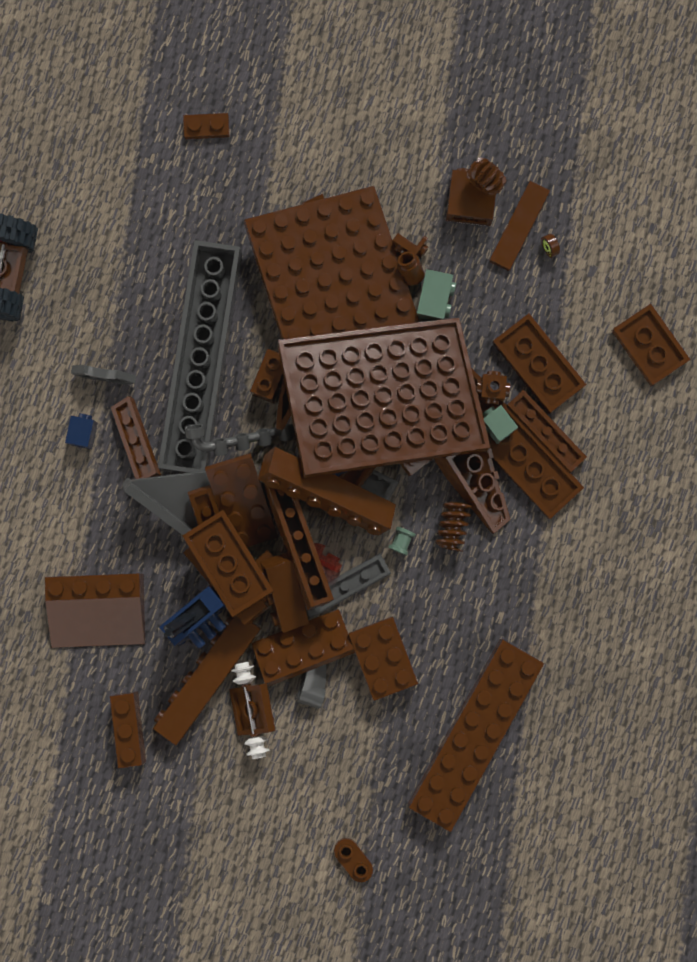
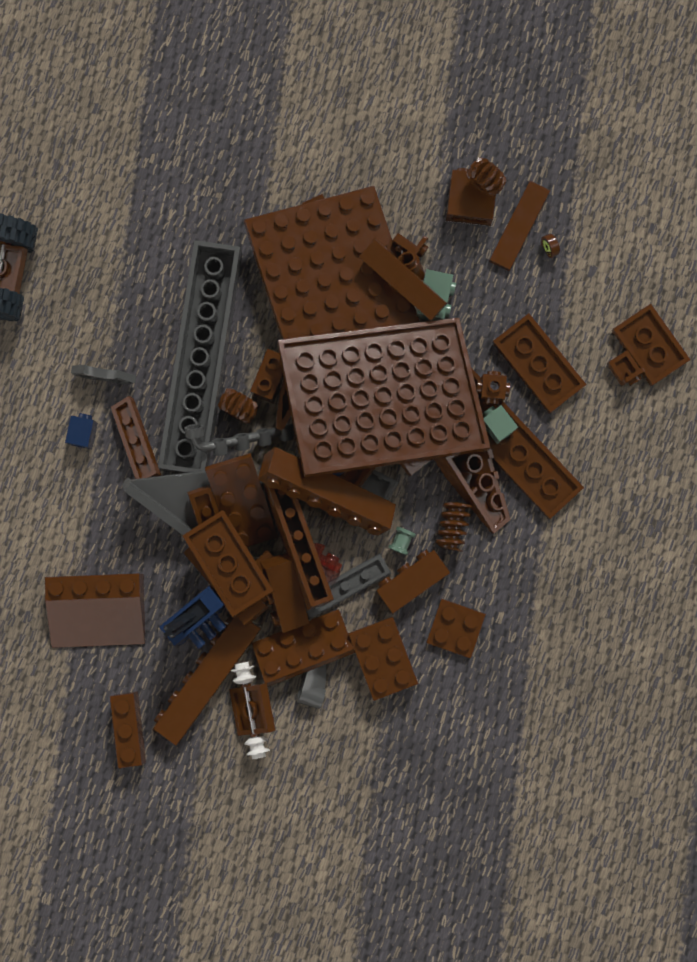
reddish brown plate [183,113,230,139] -> none
reddish brown plate [334,838,373,882] -> none
reddish brown brick [408,639,545,832] -> none
reddish brown plate [507,390,587,473] -> none
none -> reddish brown gear [218,388,259,424]
none -> reddish brown slope [359,239,447,321]
none -> reddish brown brick [376,549,450,614]
none -> reddish brown plate [426,598,486,658]
none -> reddish brown bracket [607,350,645,387]

